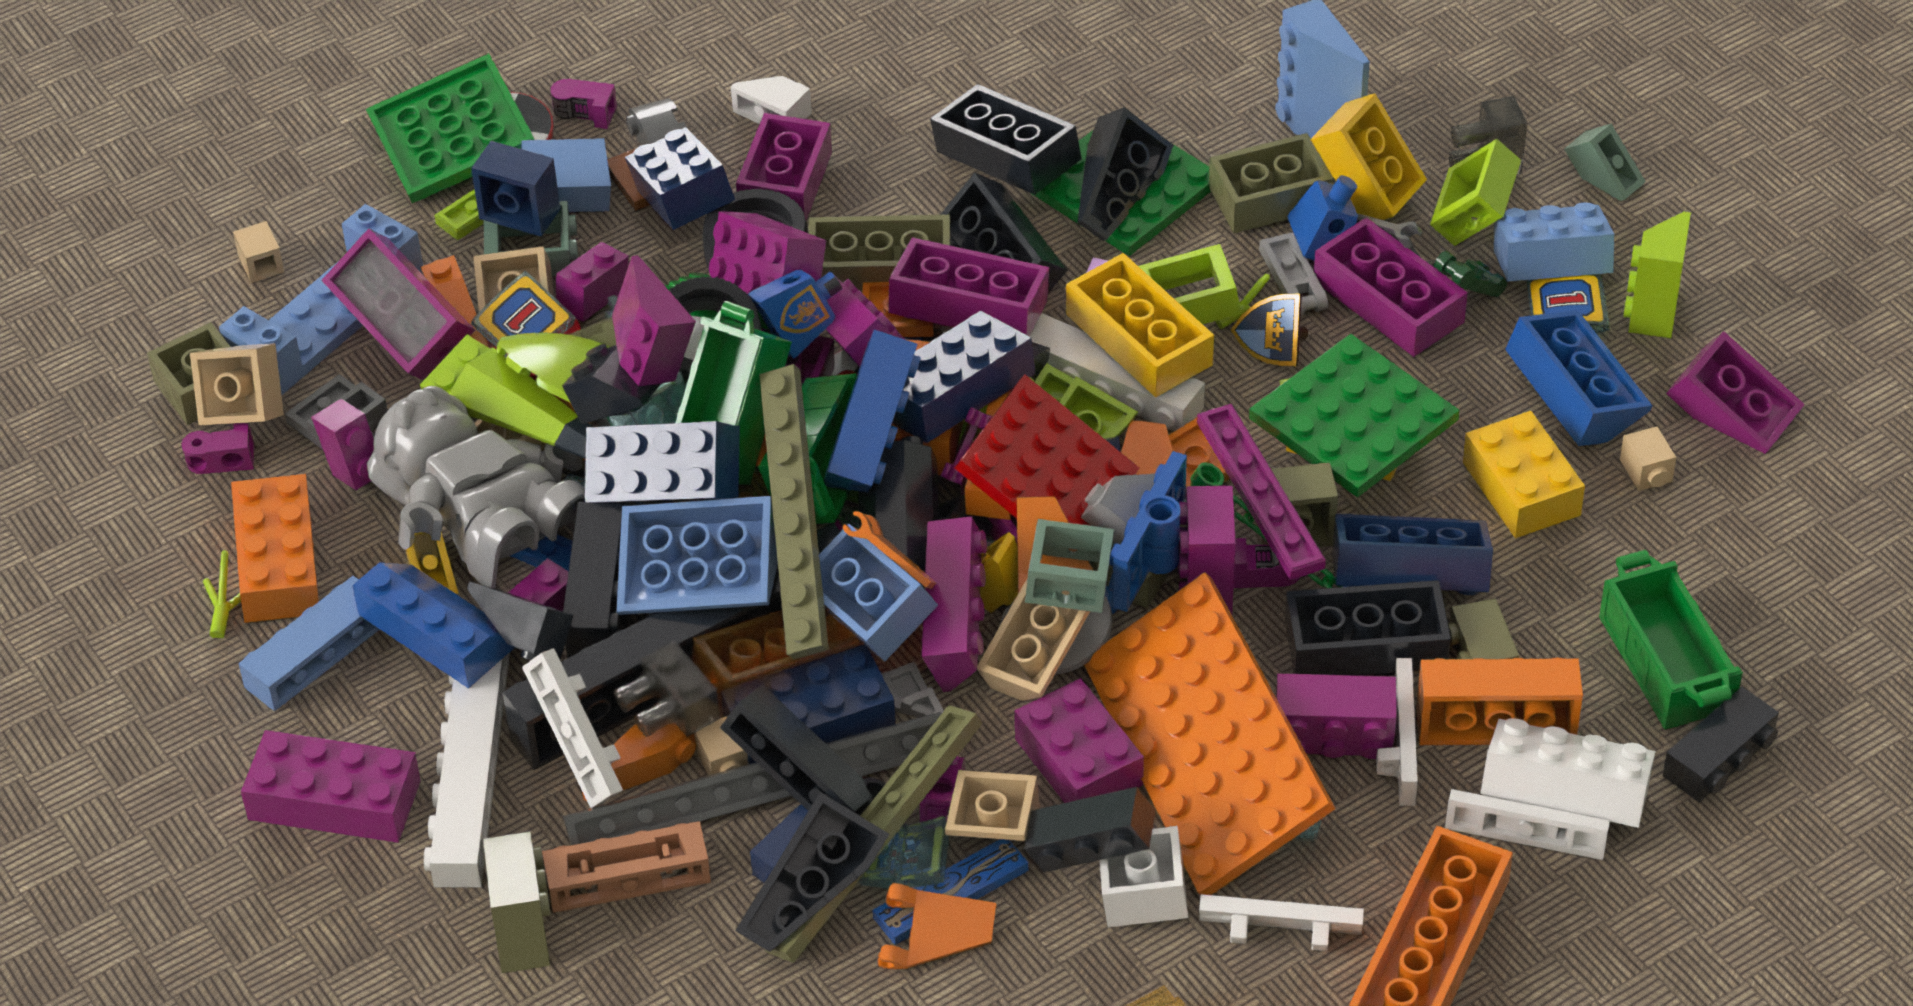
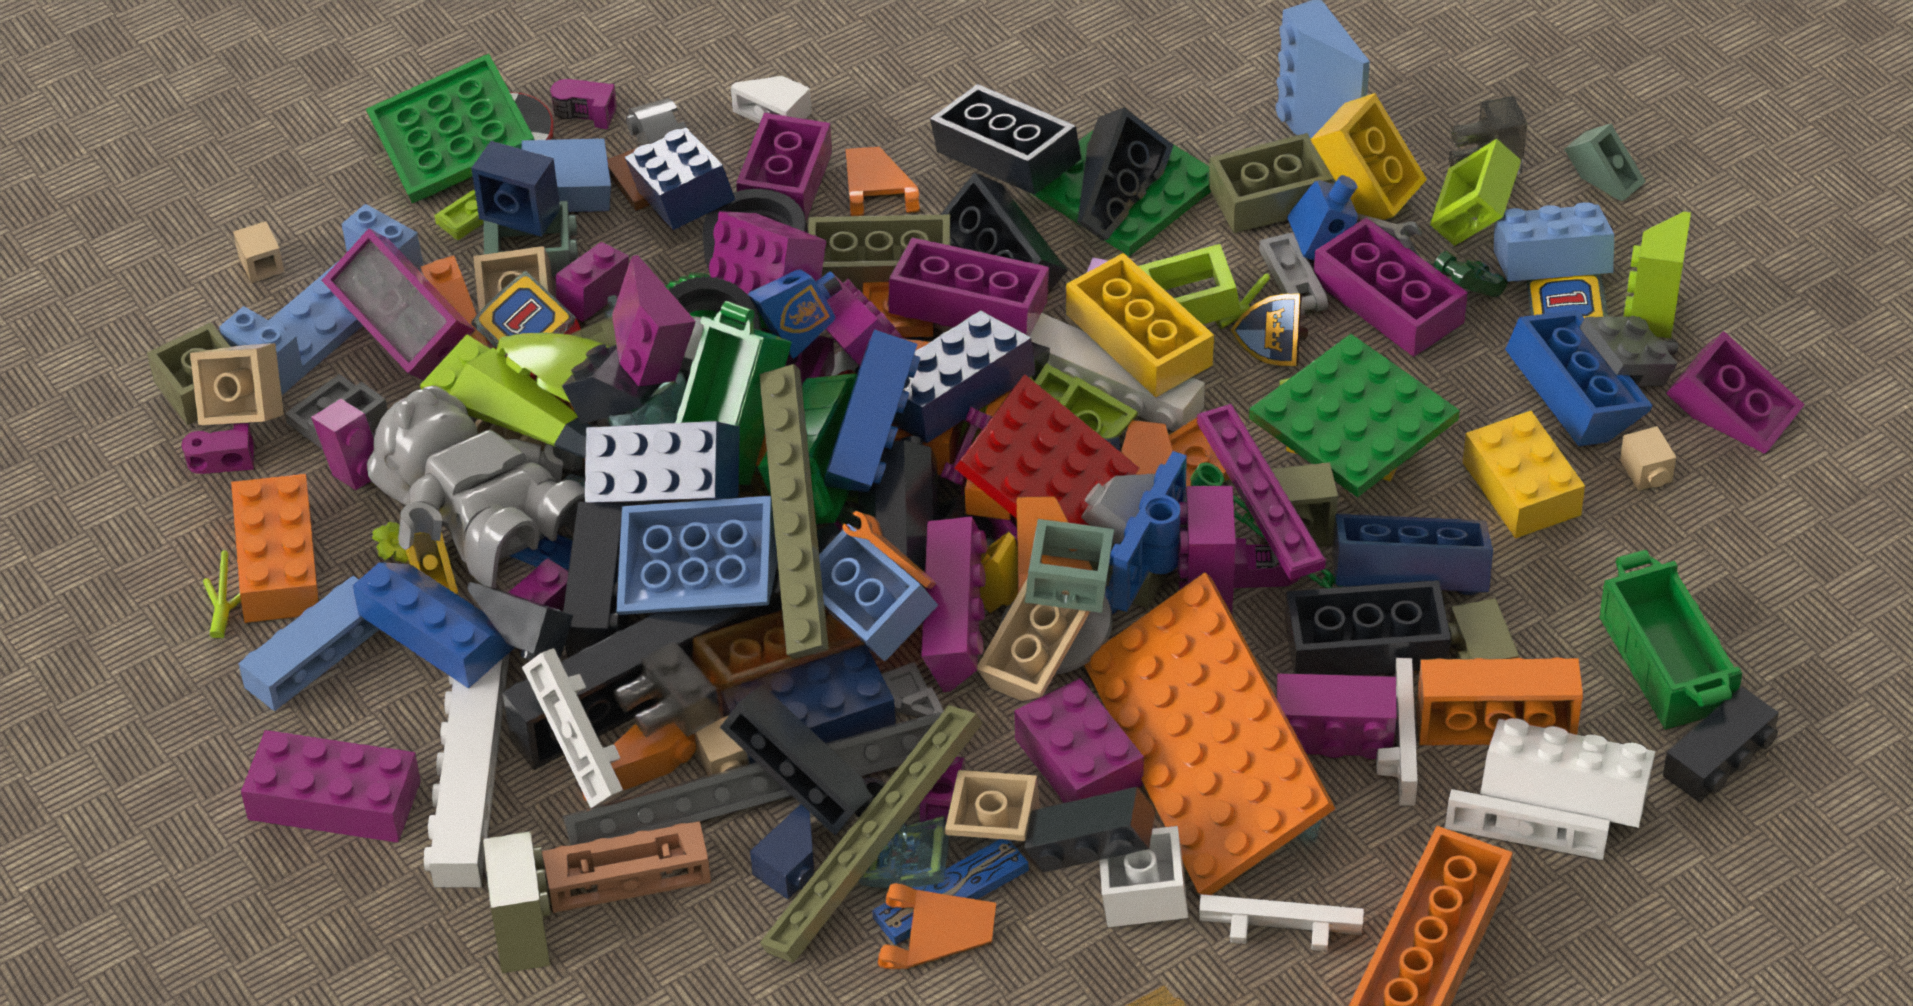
black wedge [735,792,889,952] -> none
none -> lime plant [372,522,408,564]
none -> orange flag [845,147,920,216]
none -> dark grey plate [1579,316,1679,386]

